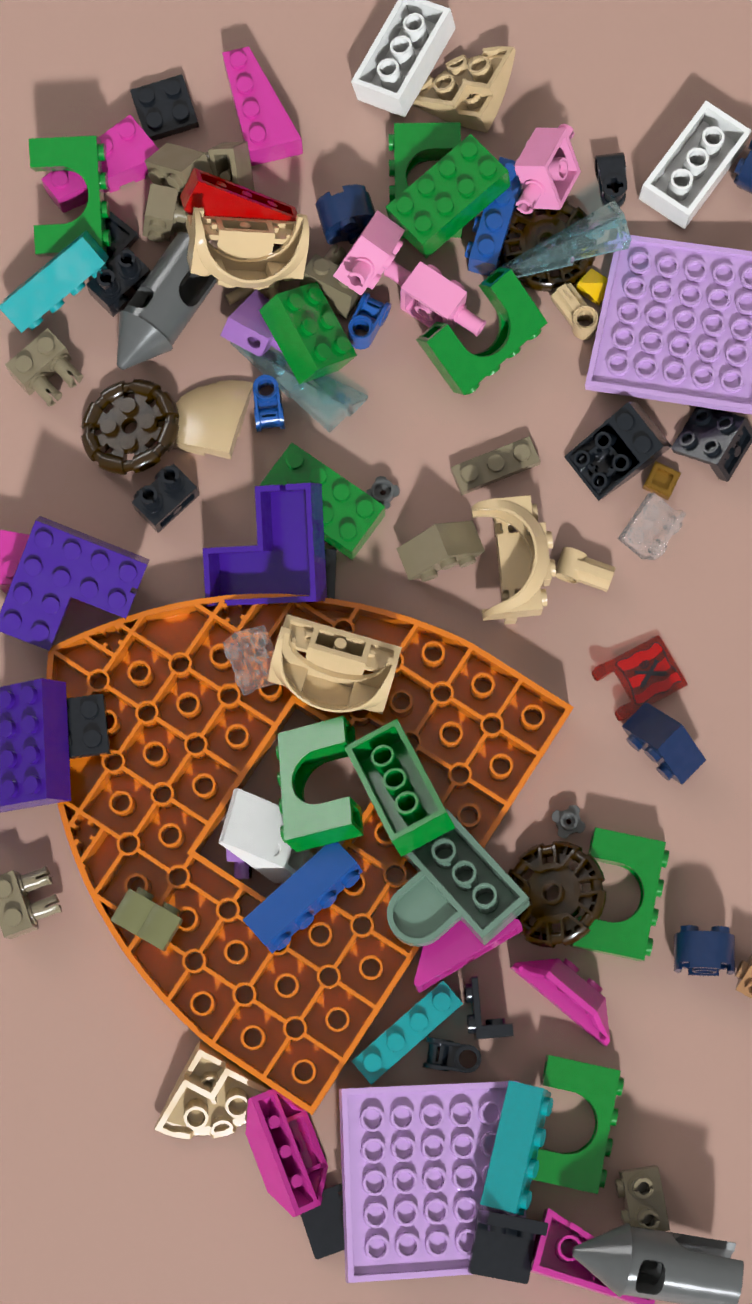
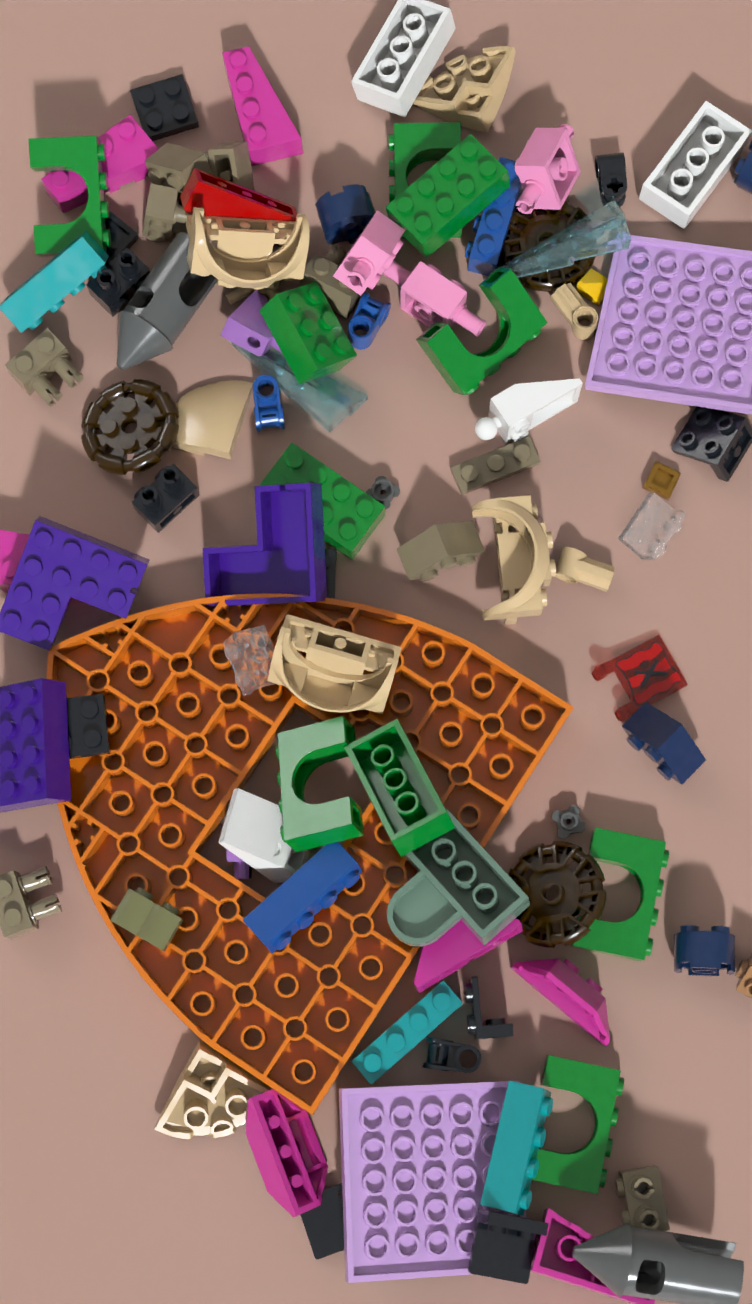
black slope [564,402,672,501] -> none
none -> white slope [475,378,583,444]

